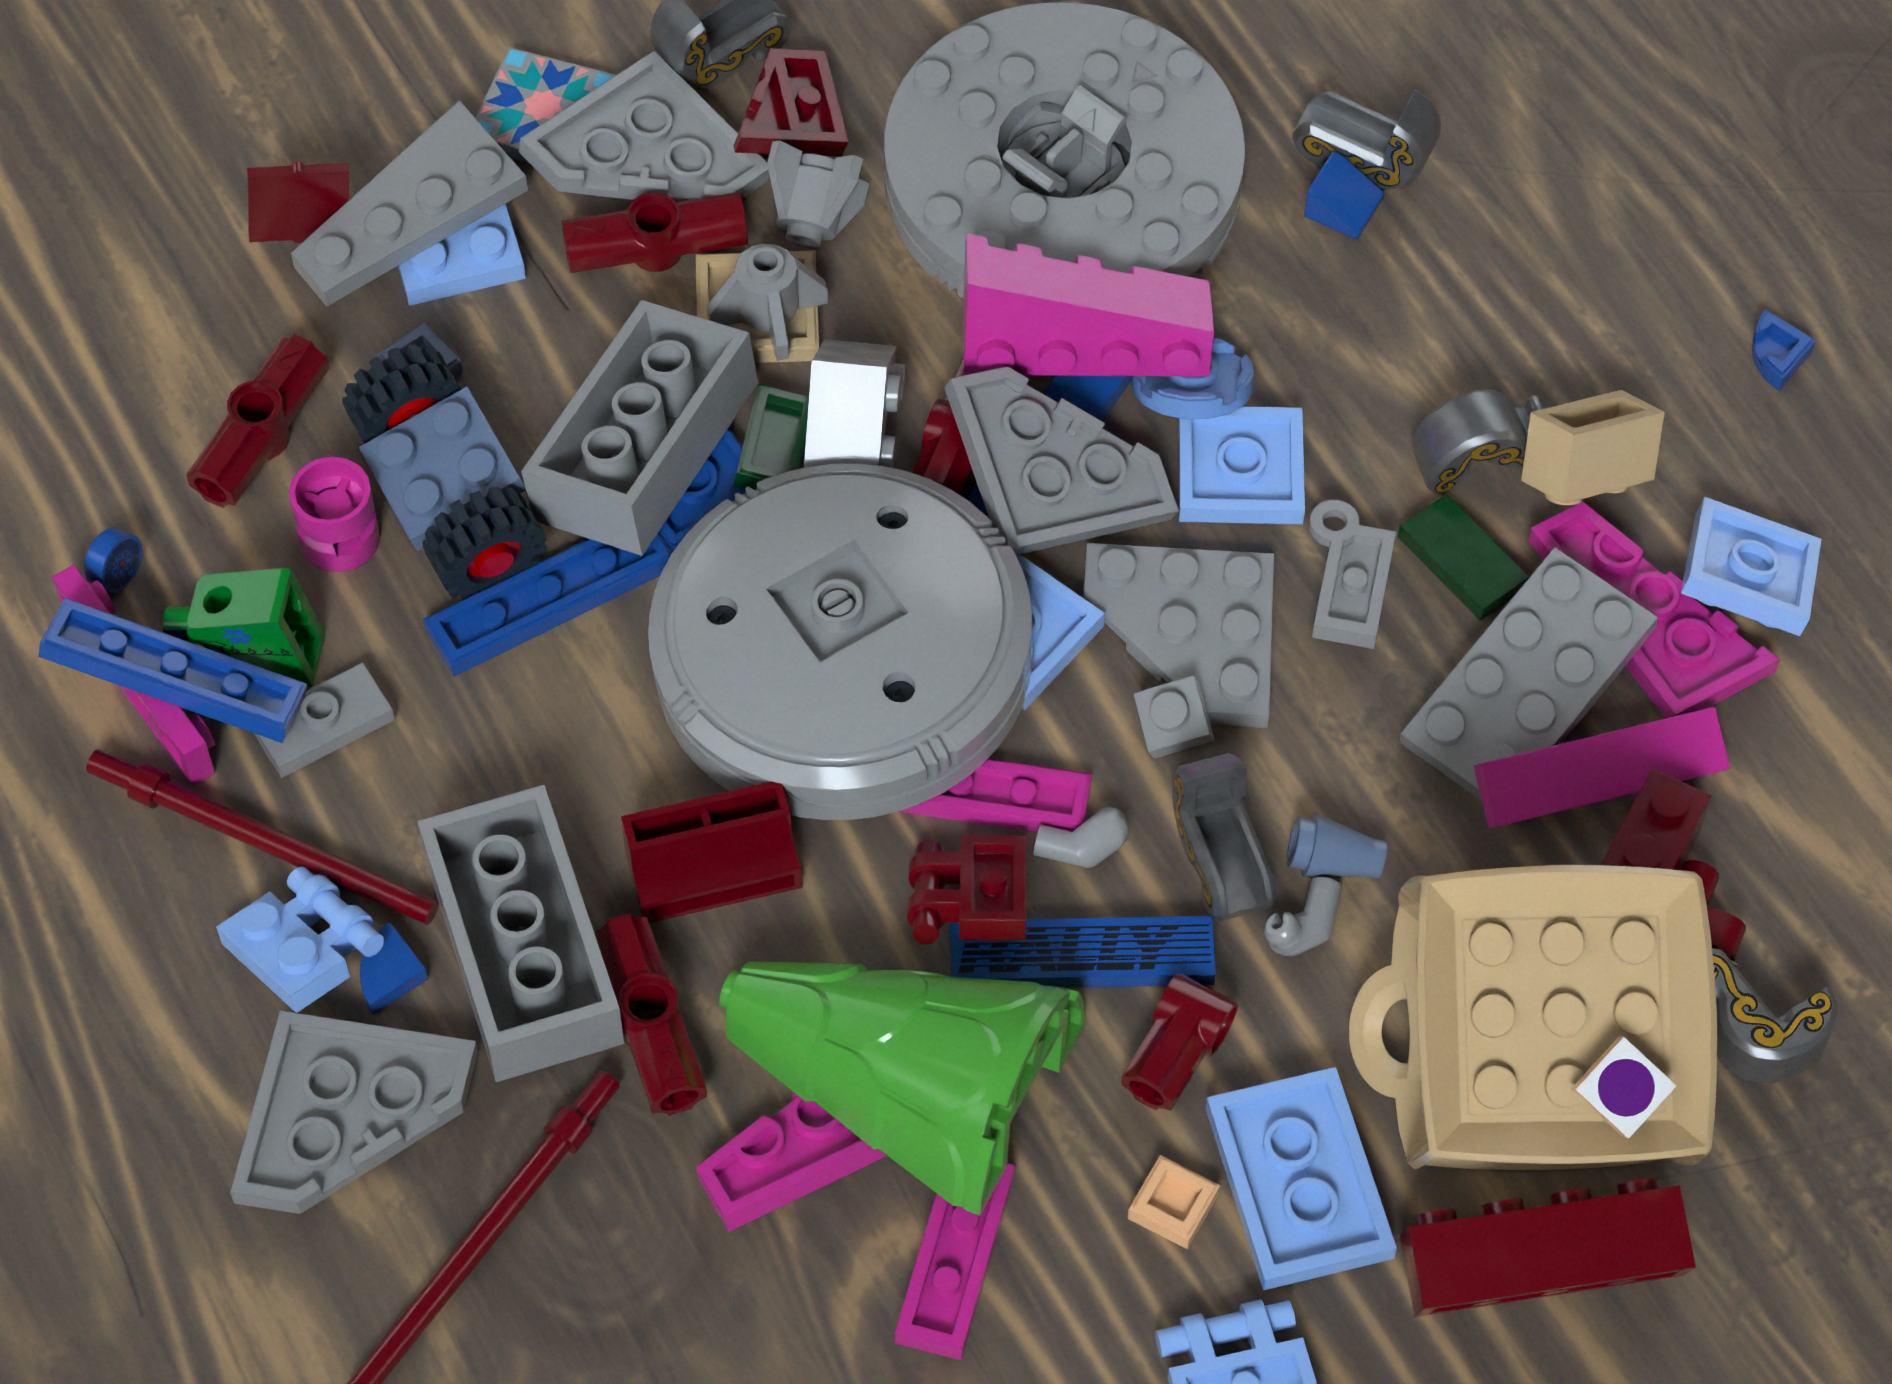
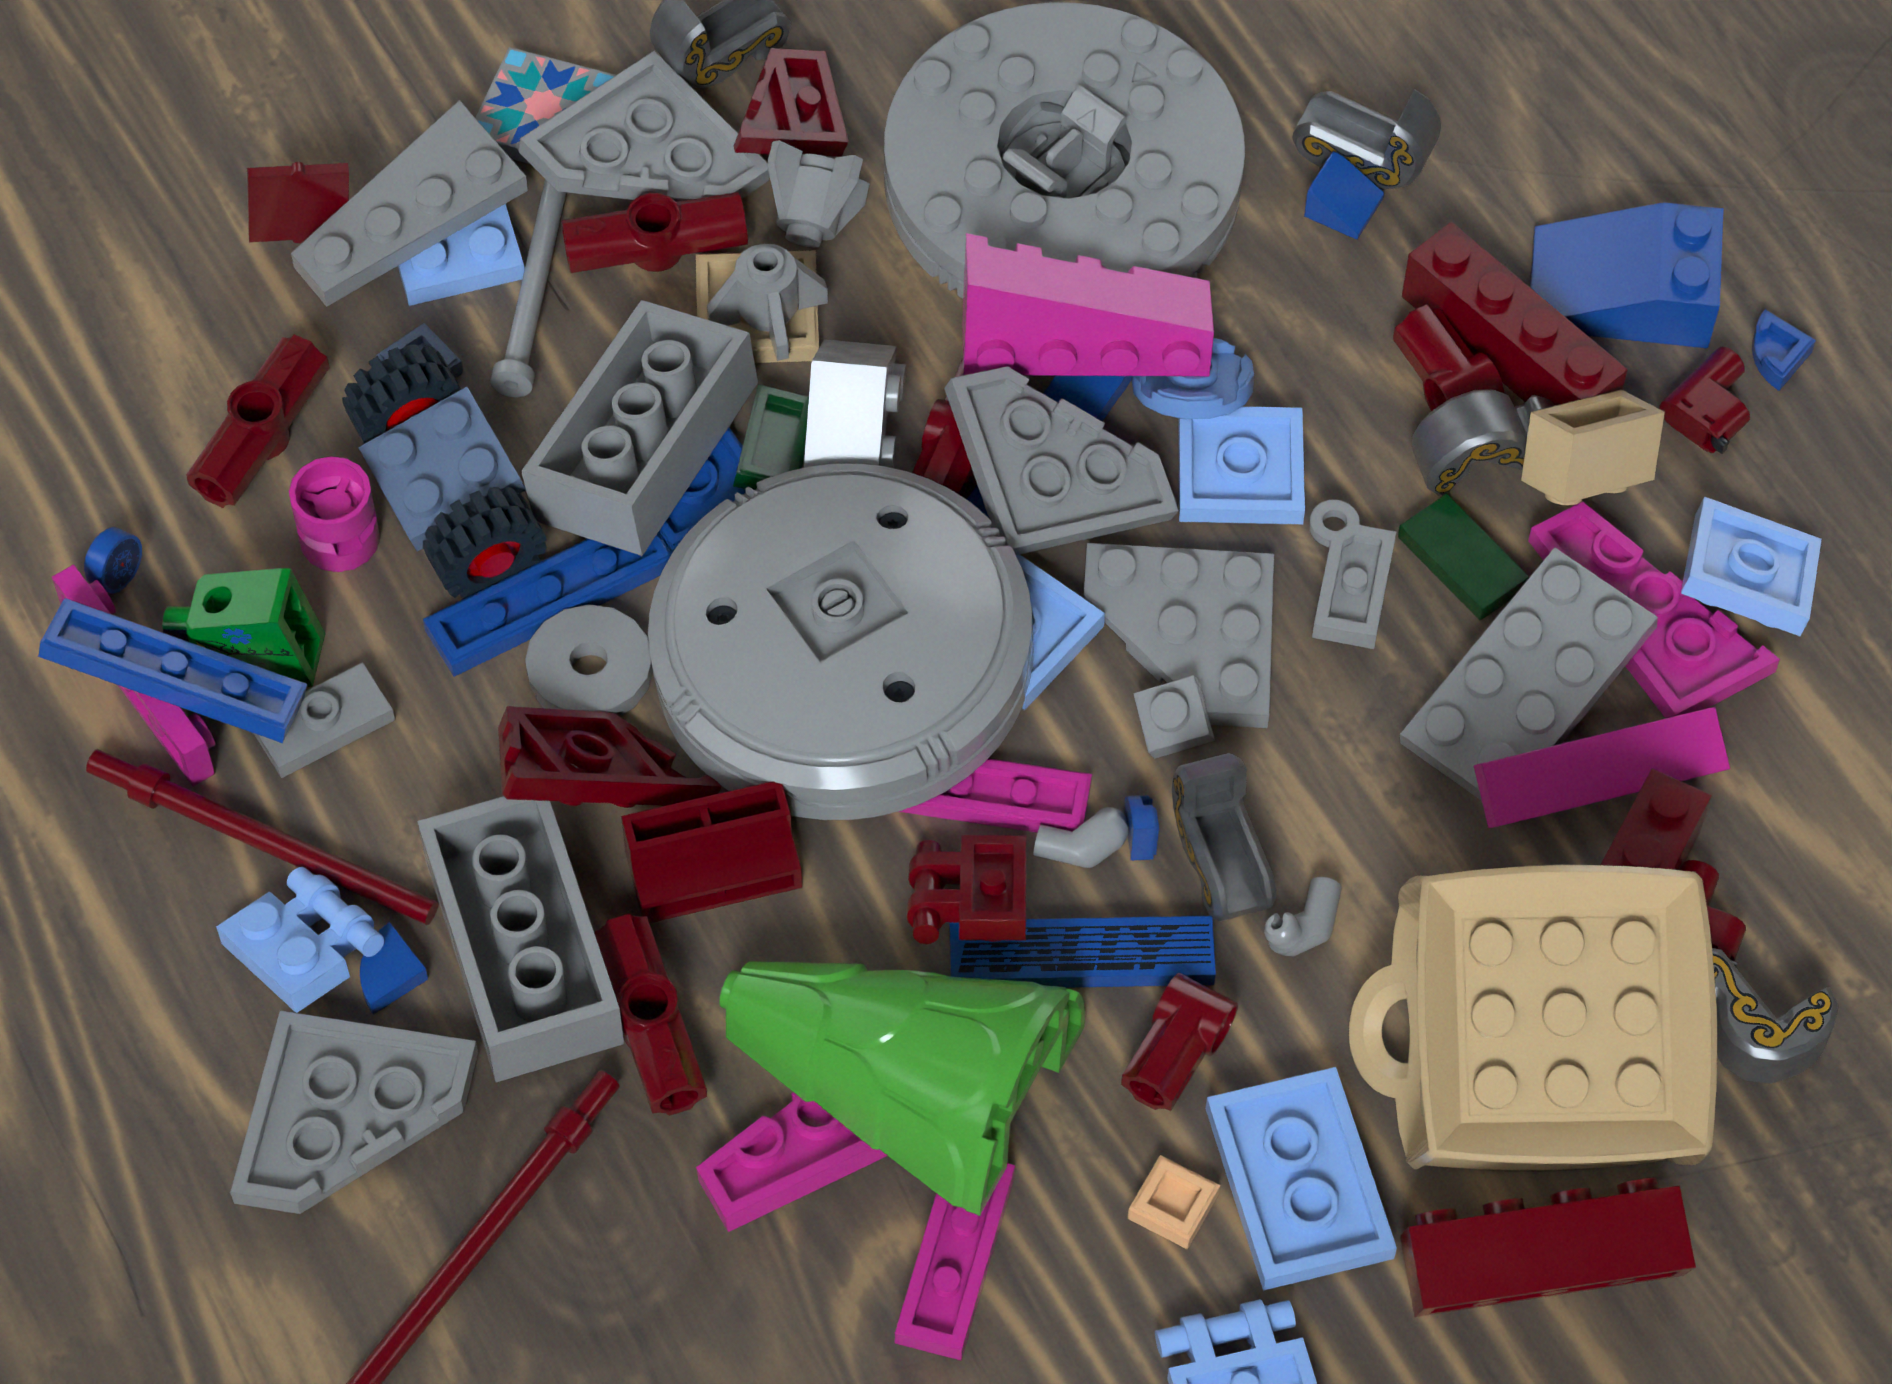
sand blue cone [1287,813,1387,879] -> none
tile [1571,1036,1676,1139] -> none
none -> light grey bar [490,179,566,397]
none -> dark red wing [498,706,722,808]
none -> light grey tile [525,605,653,715]
none -> blue tile [1124,795,1159,861]
none -> dark red piece [1393,305,1504,411]
none -> dark red brick [1401,222,1628,406]
none -> blue slope [1530,202,1724,348]
none -> dark red piece [1659,346,1750,454]

